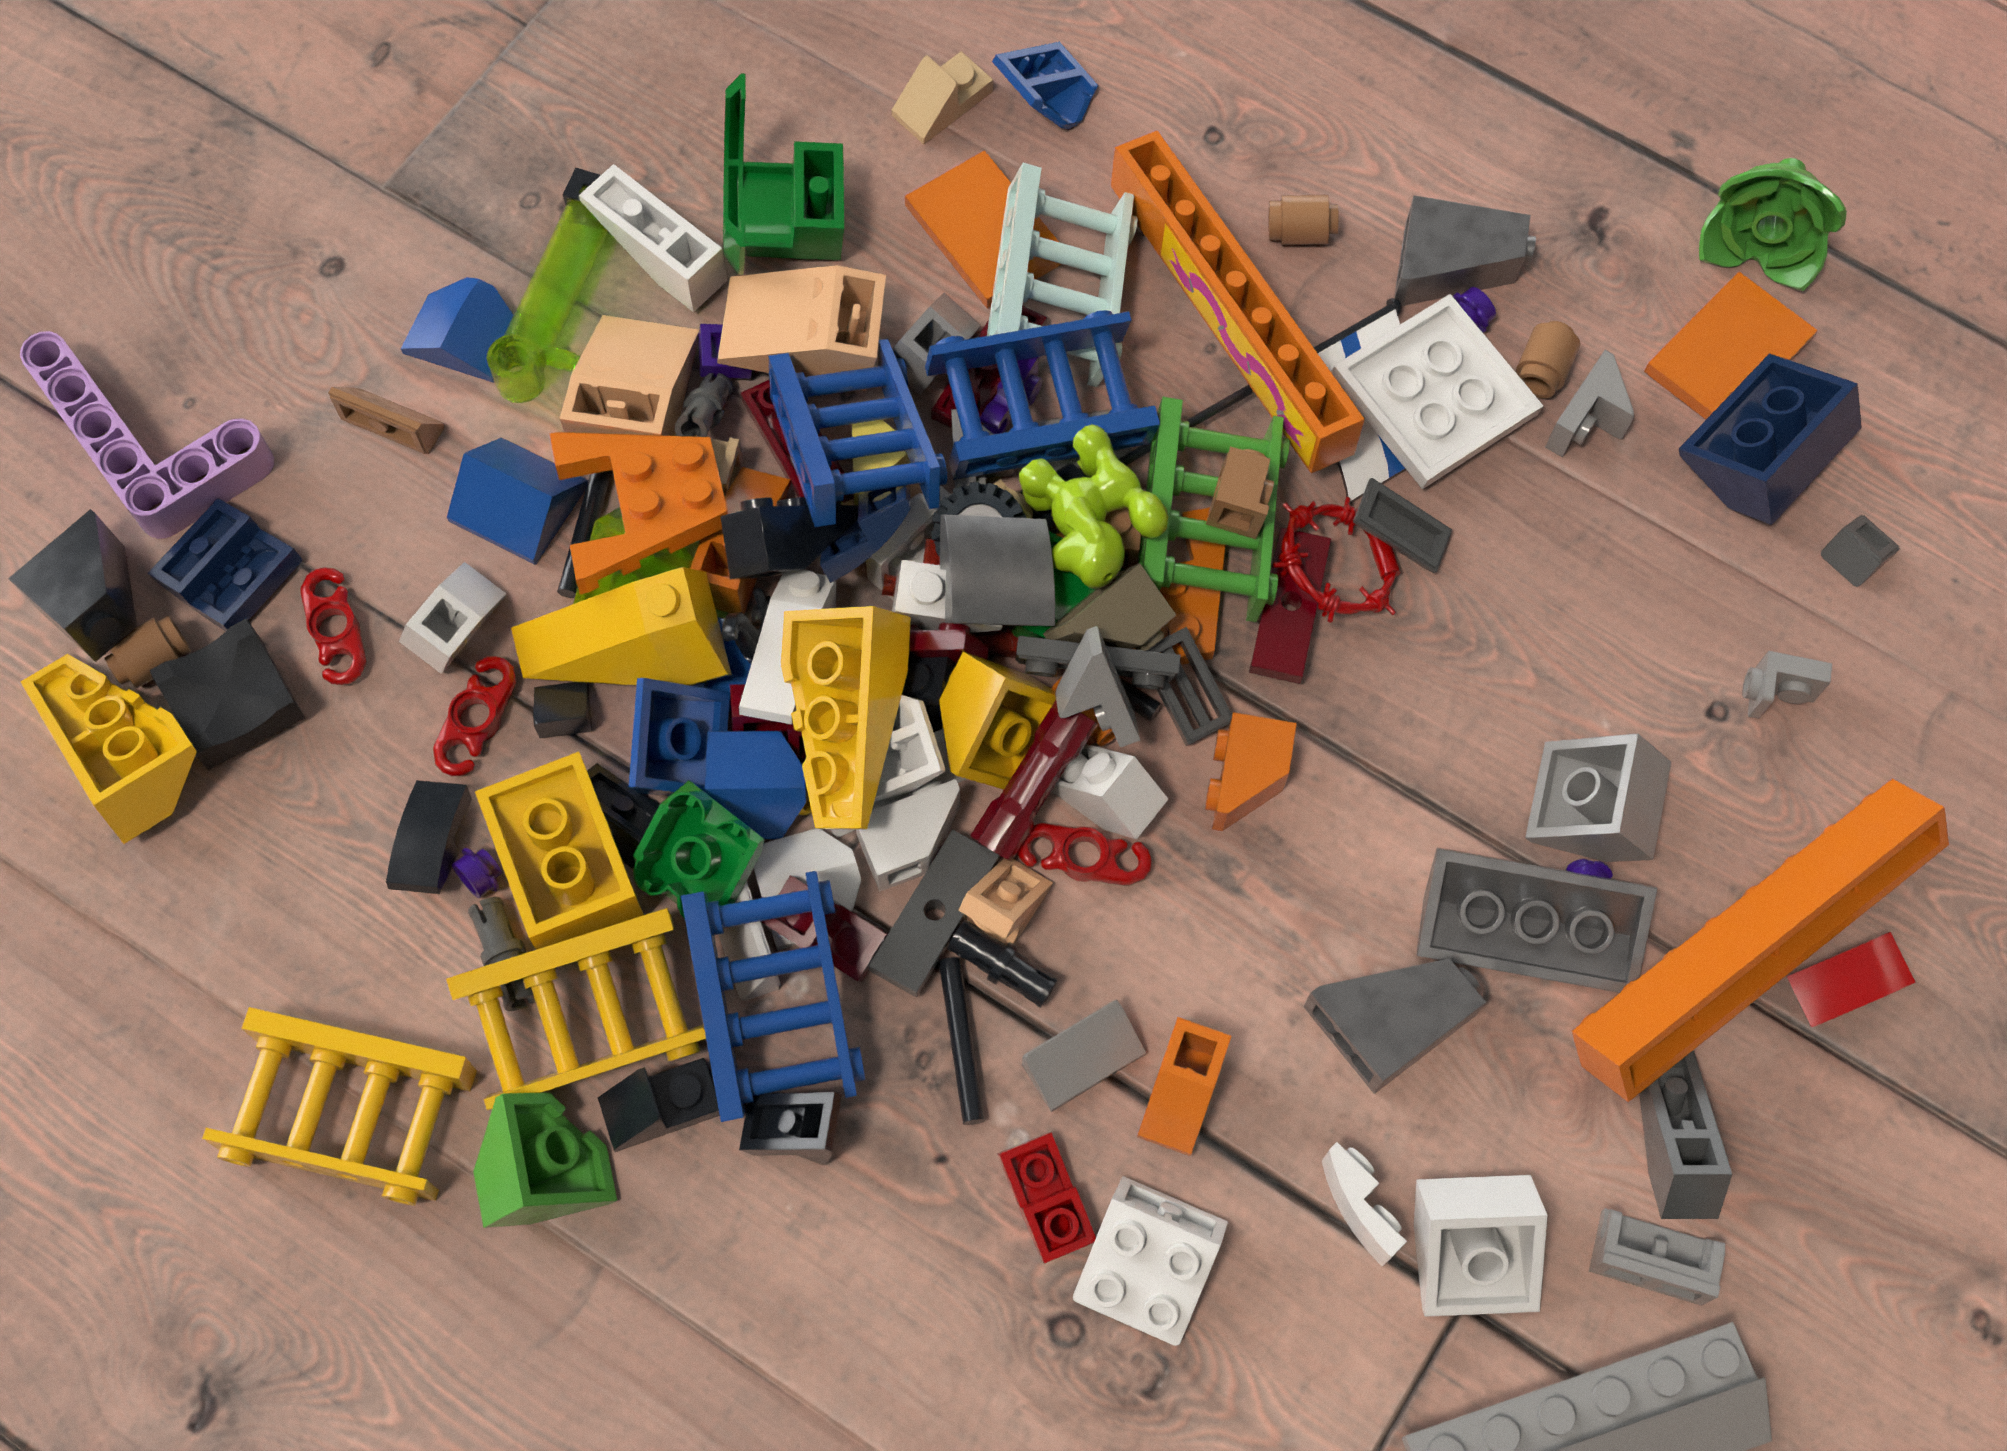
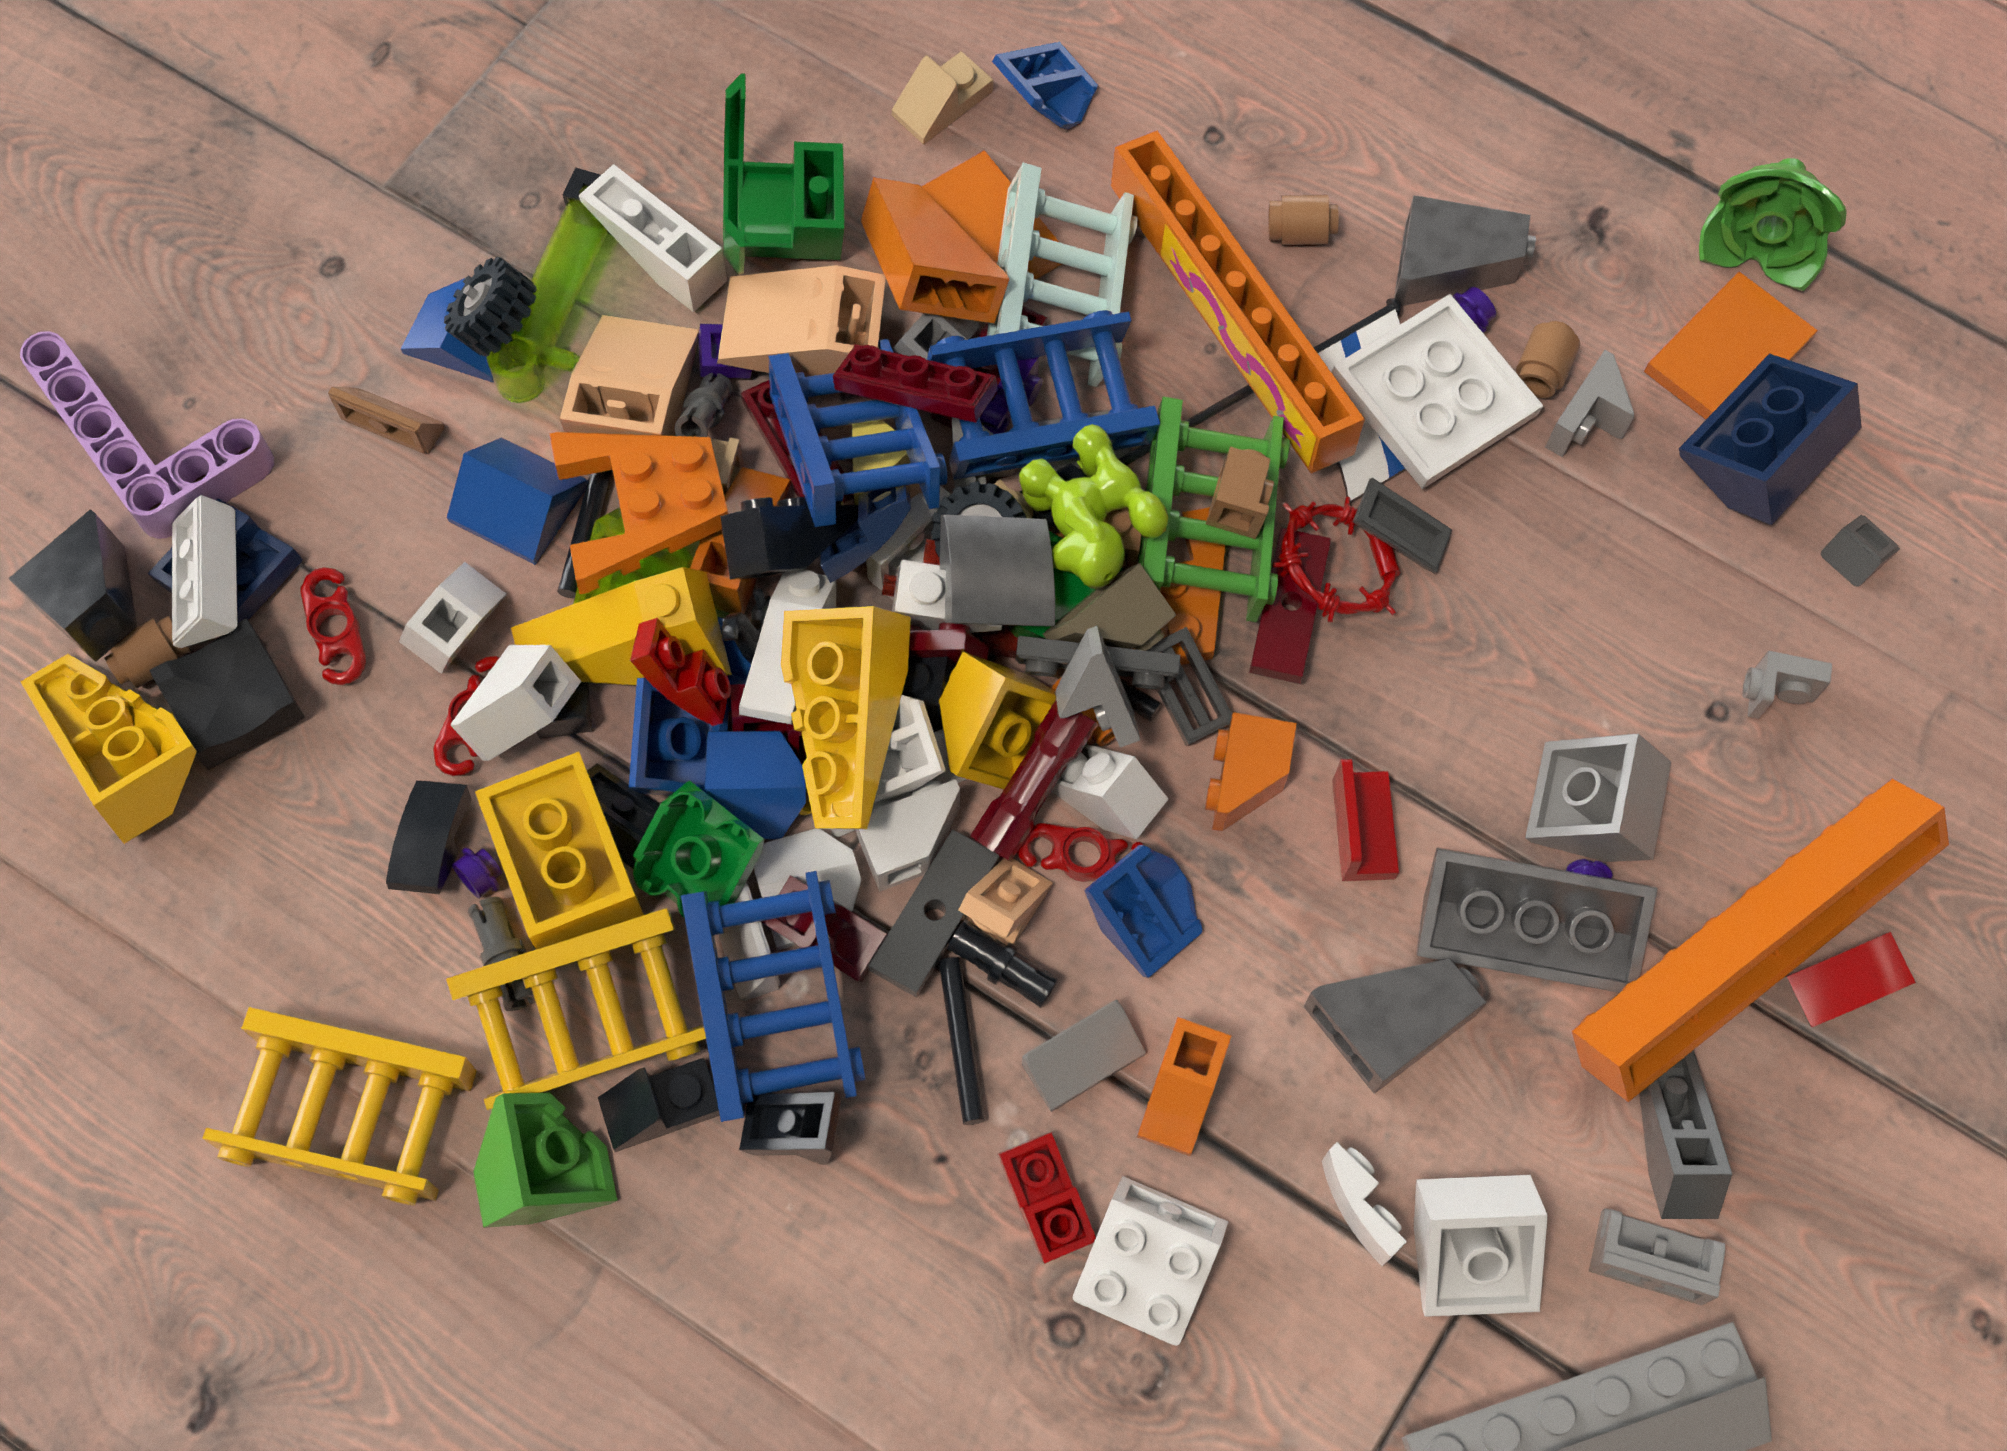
none -> white slope [172,495,237,648]
none -> black wheel [444,257,537,357]
none -> white slope [450,645,581,761]
none -> red slope [630,617,731,726]
none -> dark red tile [833,344,997,423]
none -> orange slope [861,177,1009,324]
none -> blue slope [1084,845,1202,978]
none -> red panel [1332,759,1399,881]

